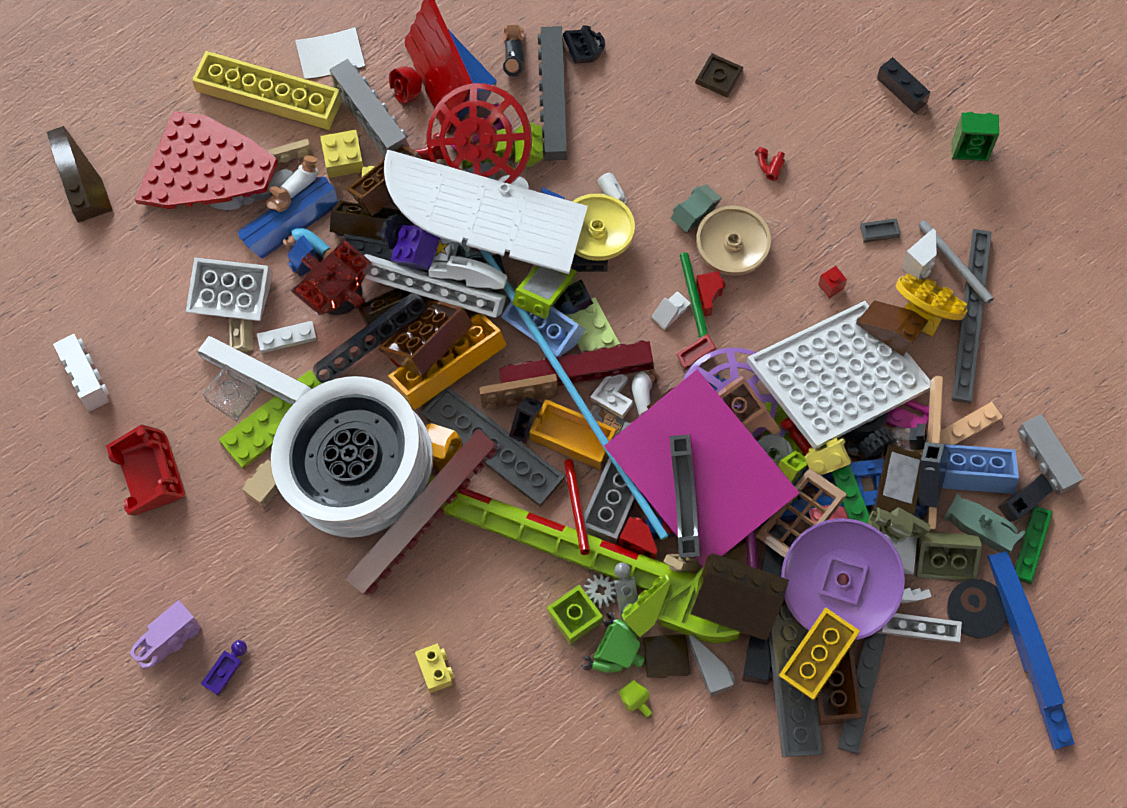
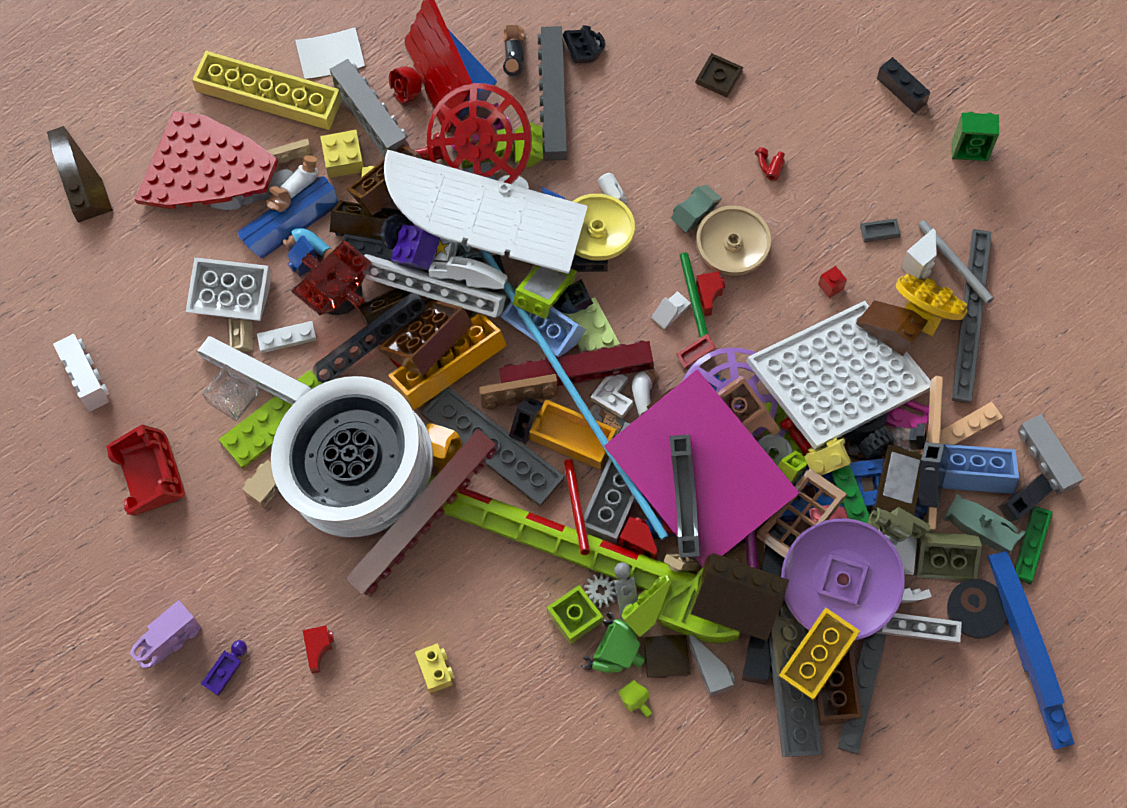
none -> red arch [302,625,335,674]

